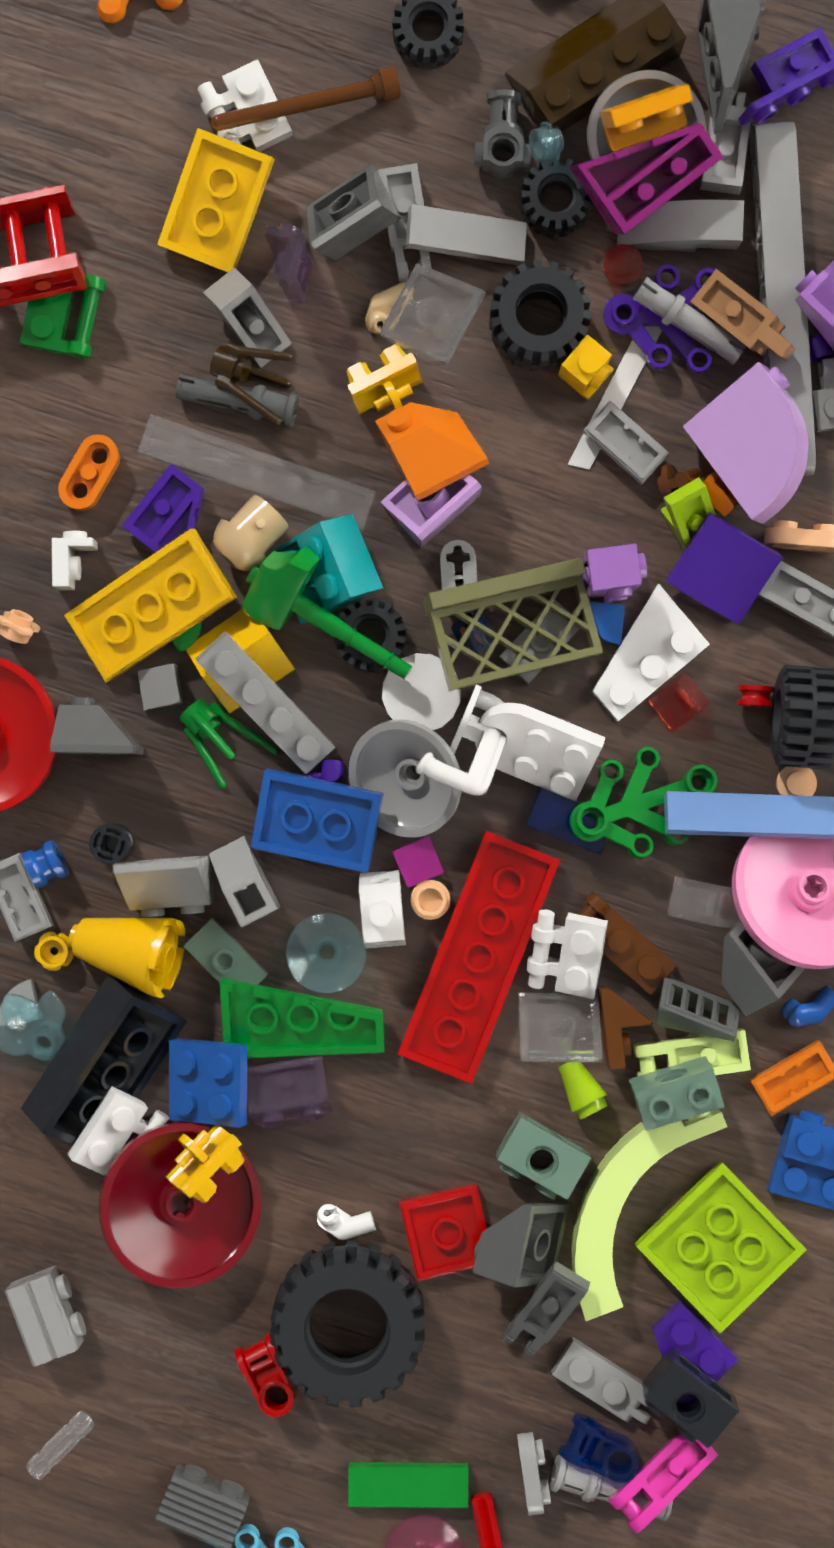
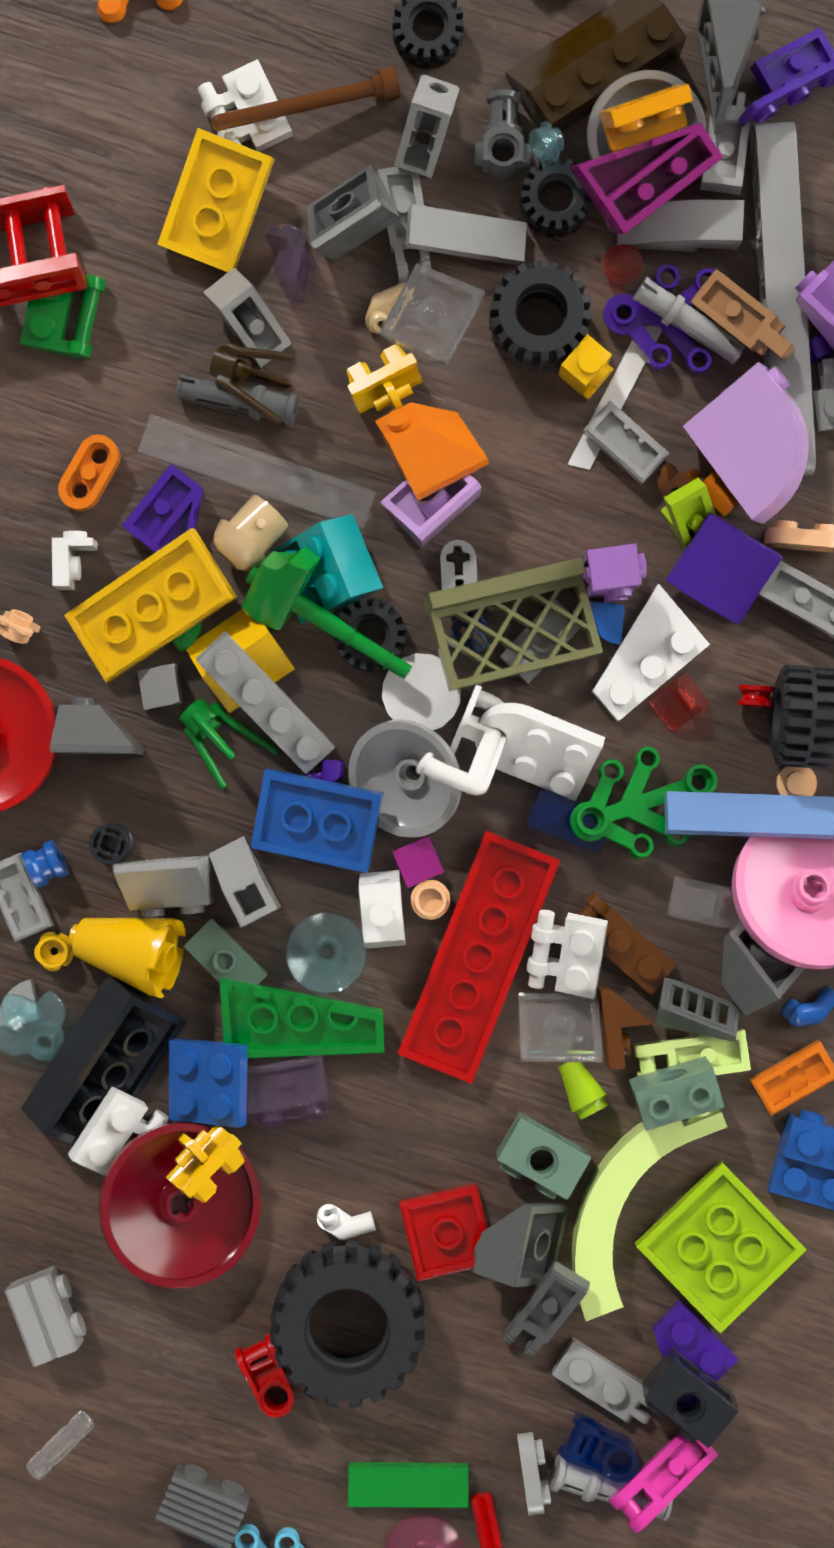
none -> light grey torso [394,75,460,178]

